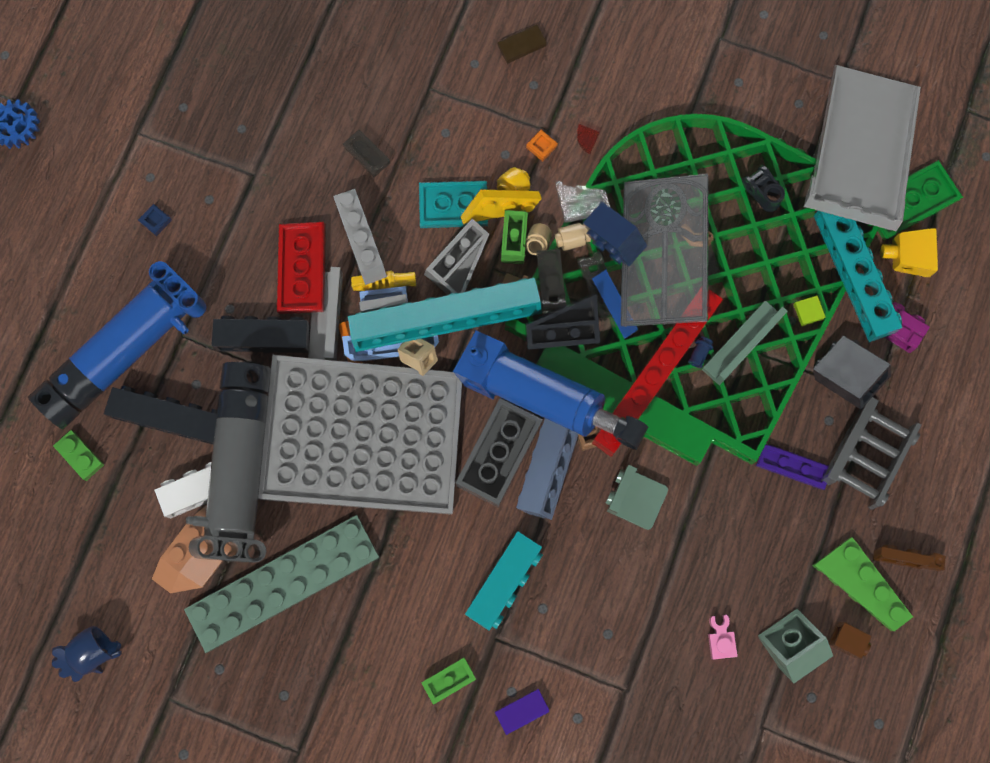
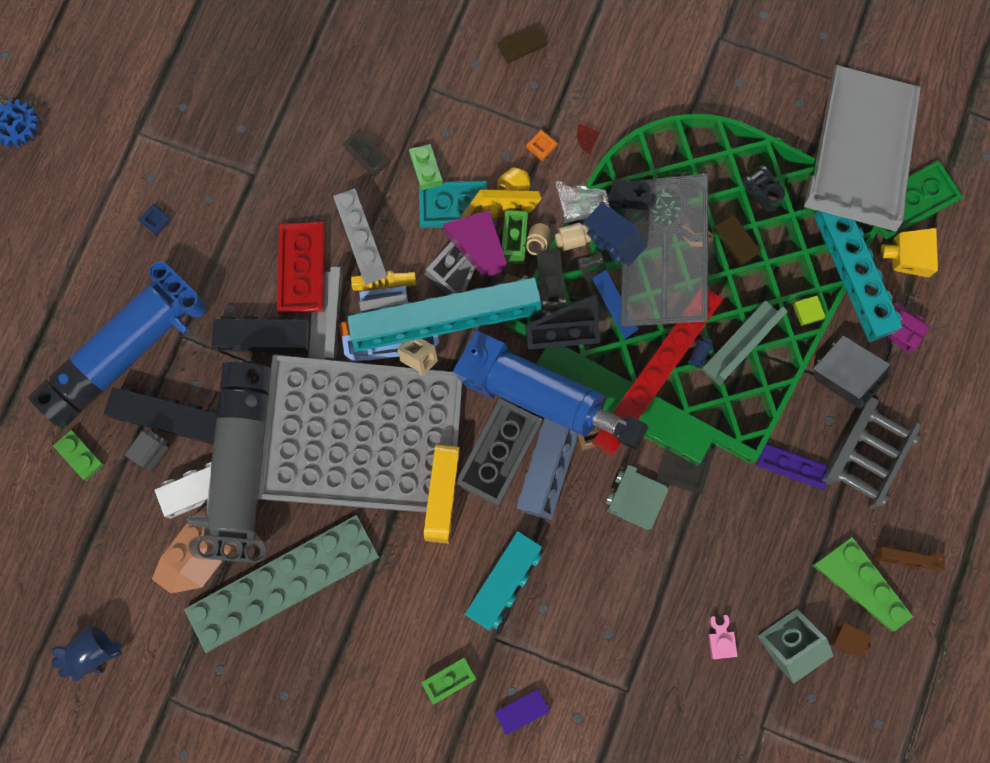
none -> dark grey brick [124,430,169,472]
none -> bright green plate [409,144,443,190]
none -> yellow beam [424,444,460,544]
none -> magenta slope [442,210,507,276]
none -> black piece [608,179,656,210]
none -> clear smoke tile [655,445,714,495]
none -> dark brown tile [714,215,761,266]

